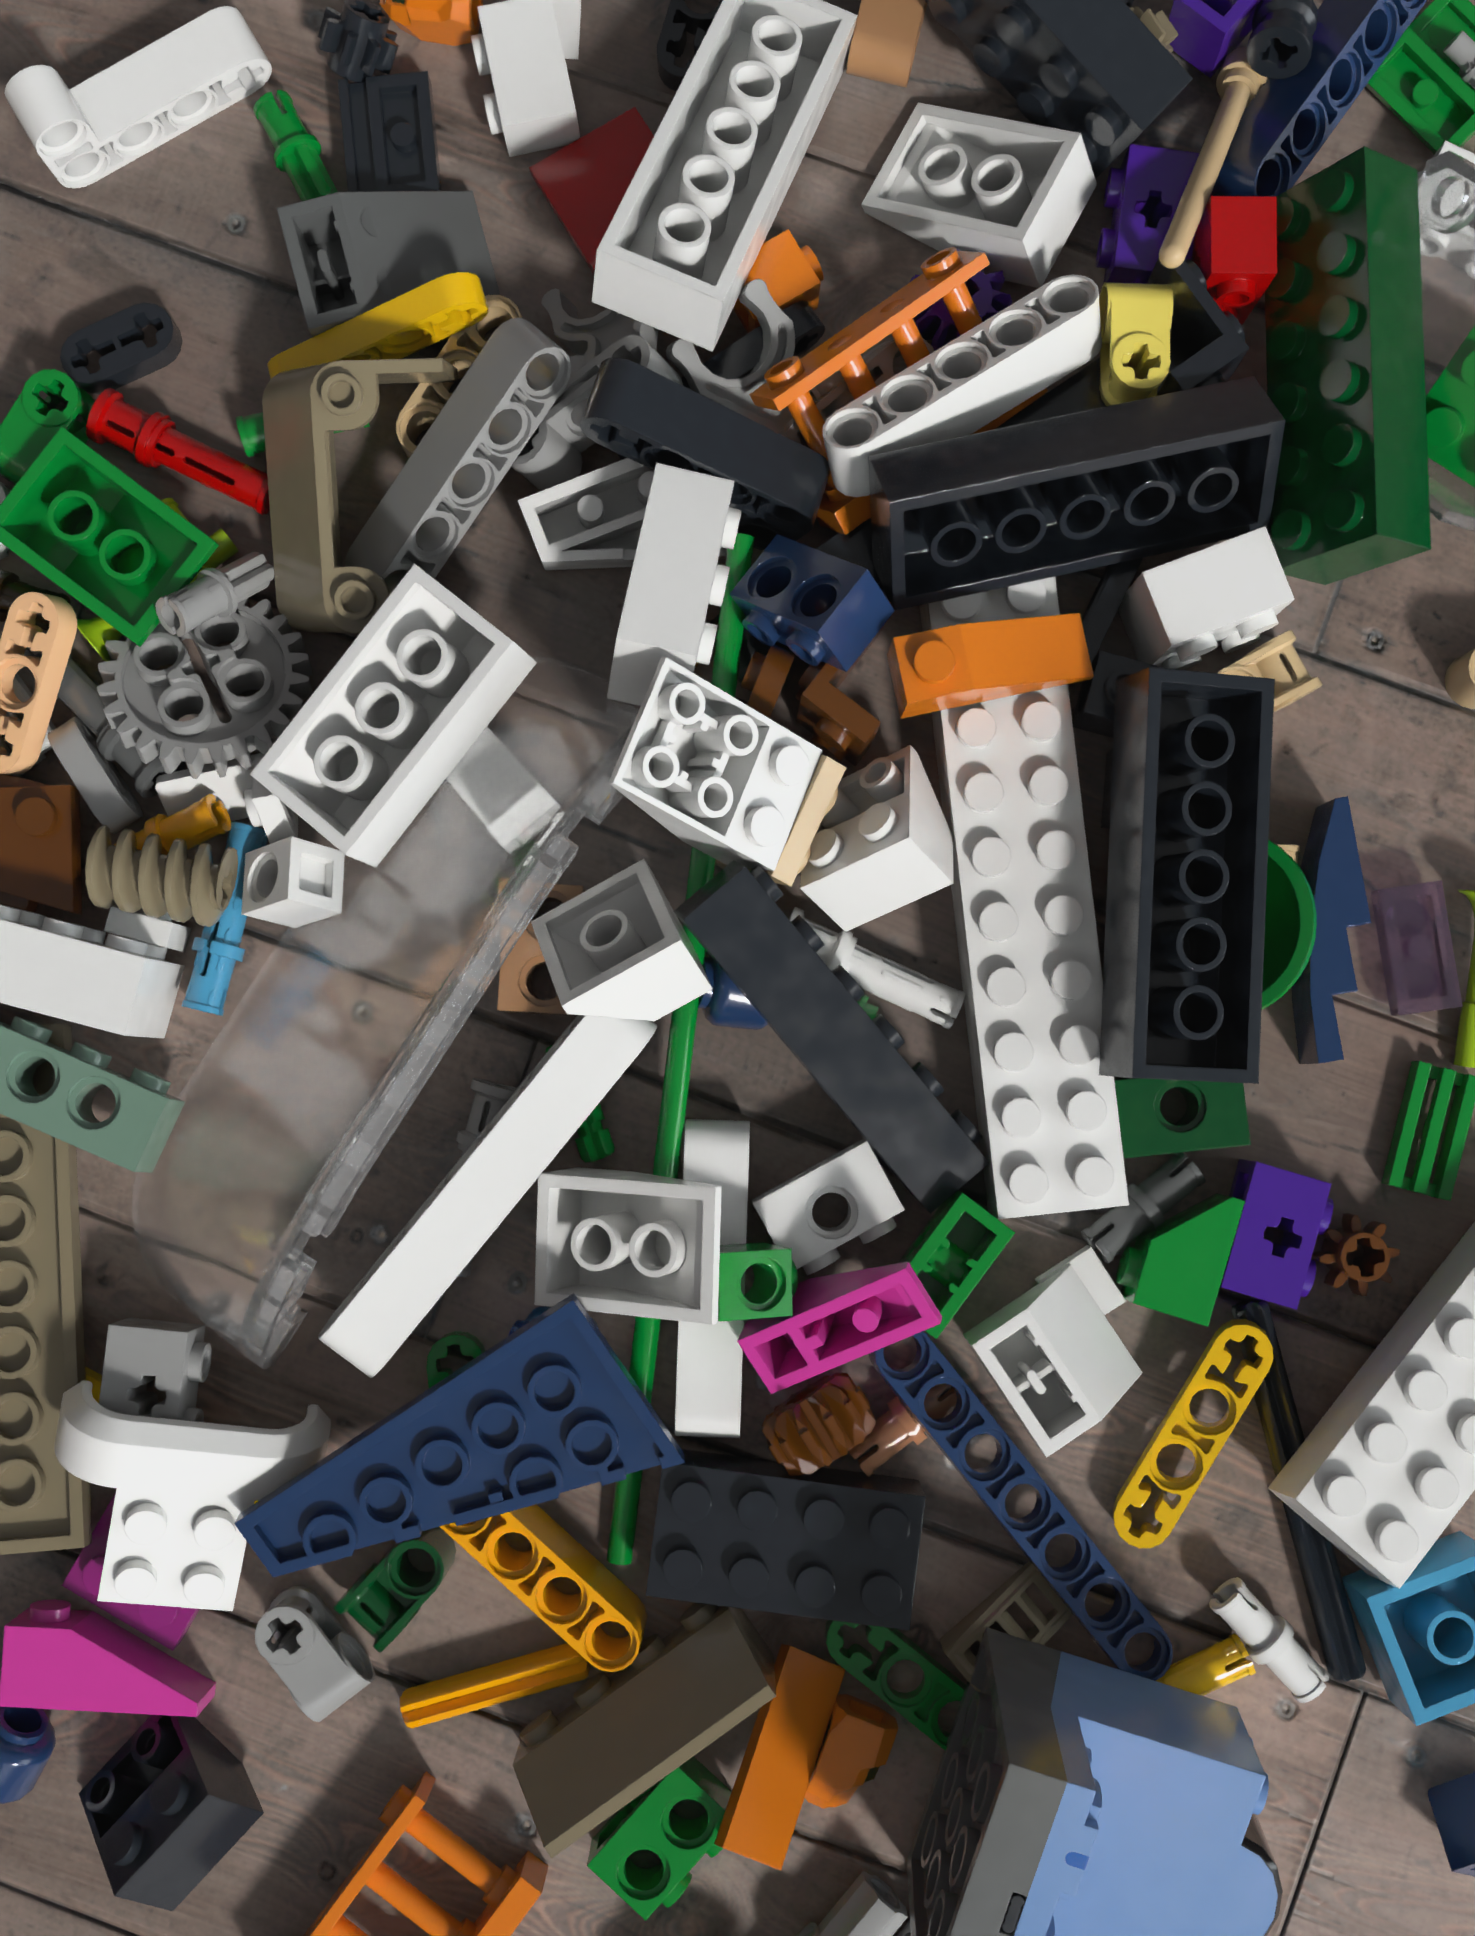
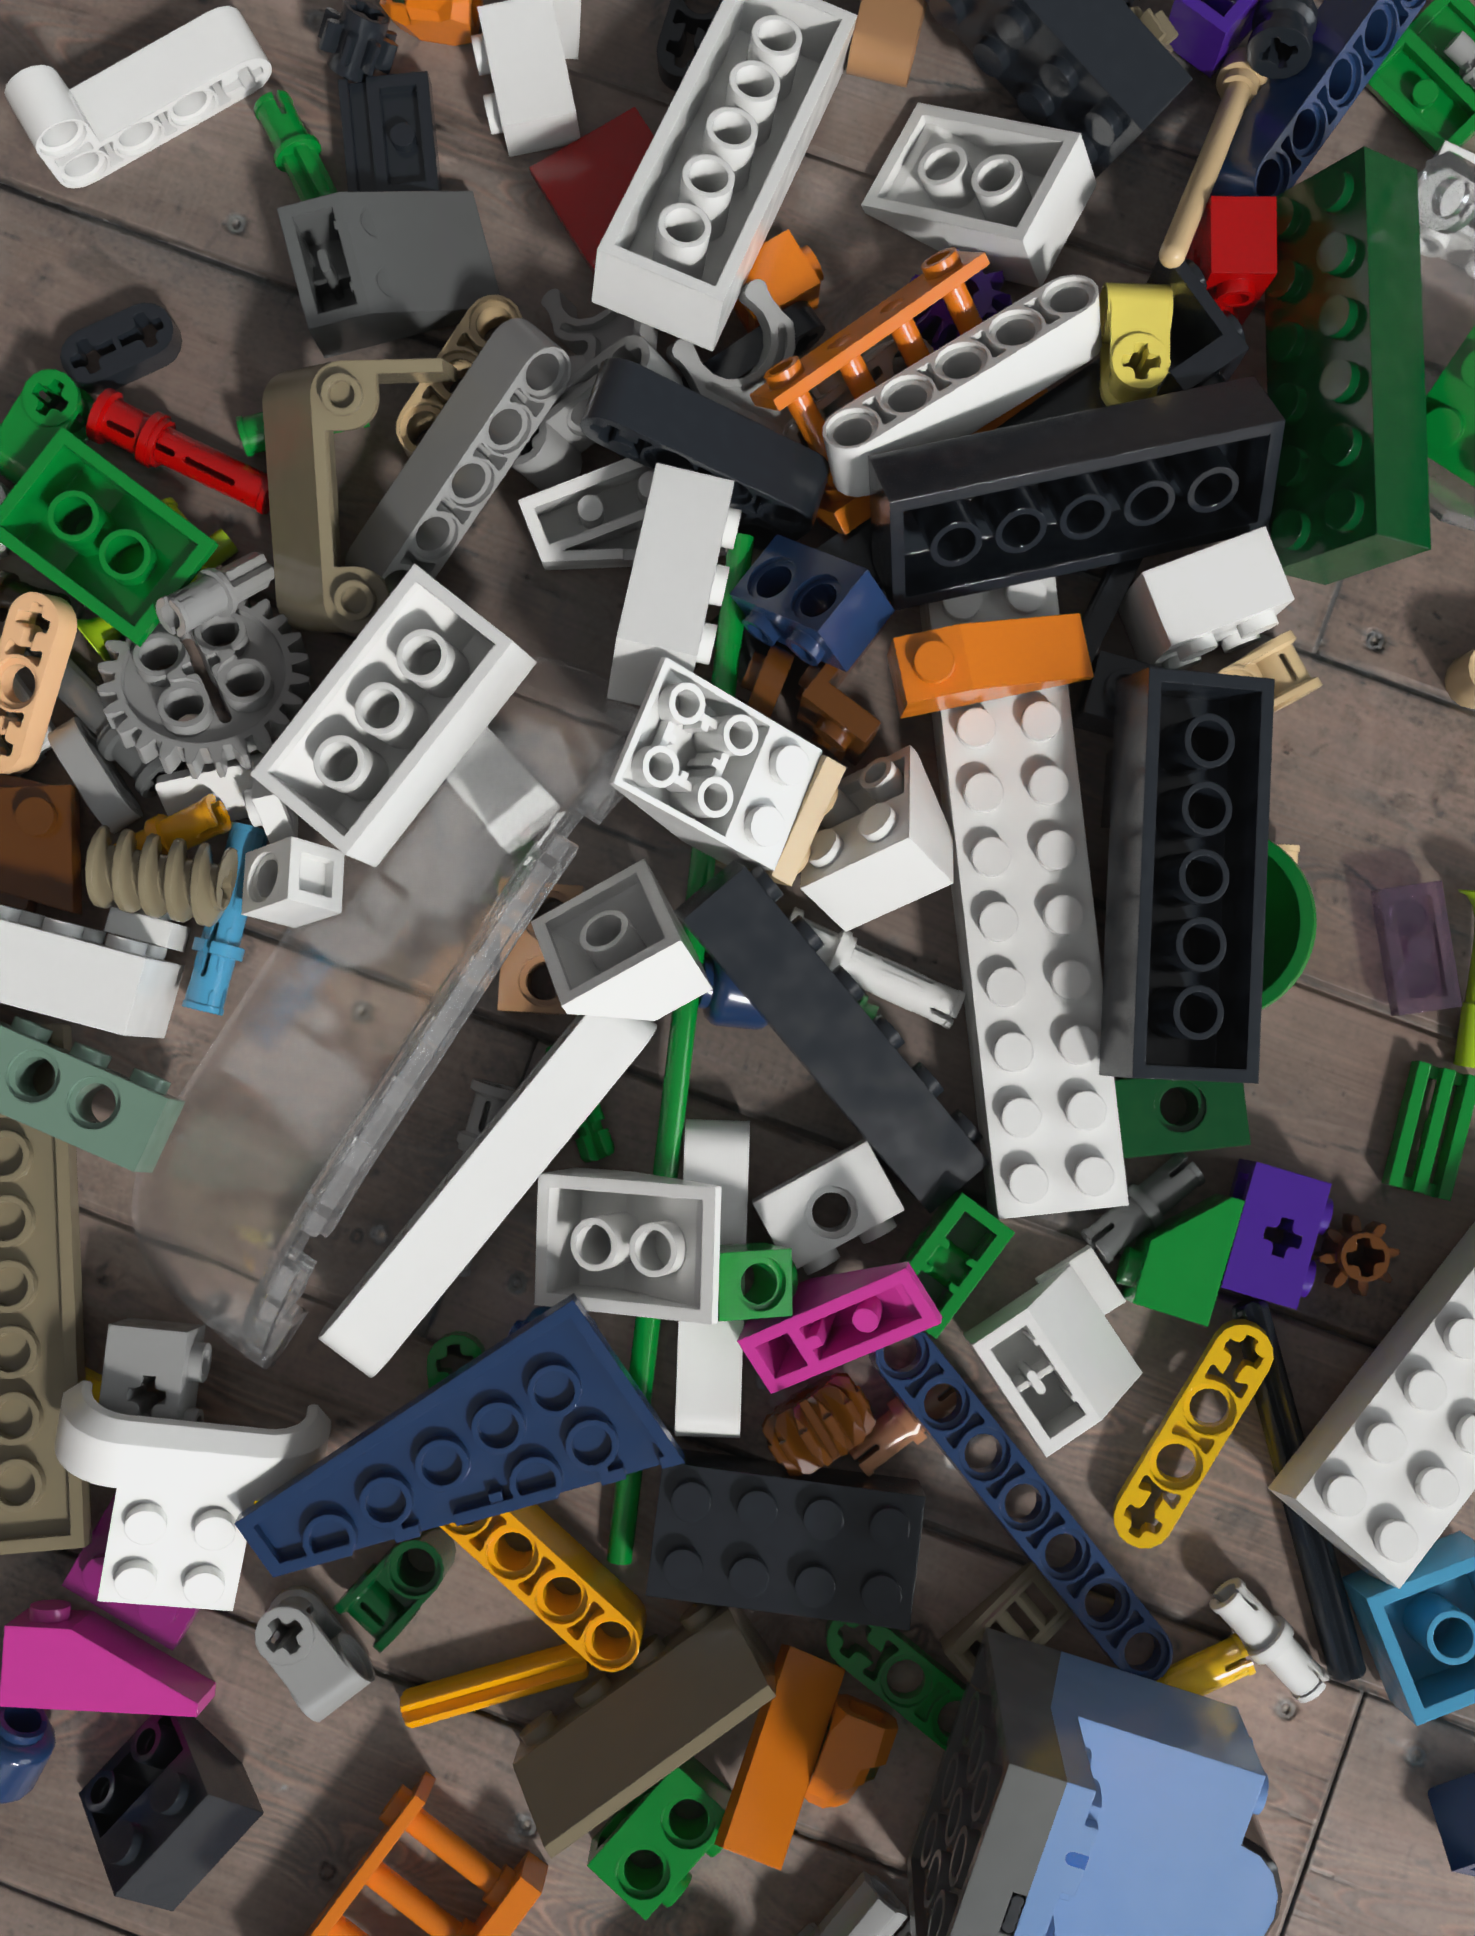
yellow beam [267,272,488,379] -> none
dark purple brick [1095,144,1199,284] -> none
dark blue slope [1292,796,1371,1064] -> none

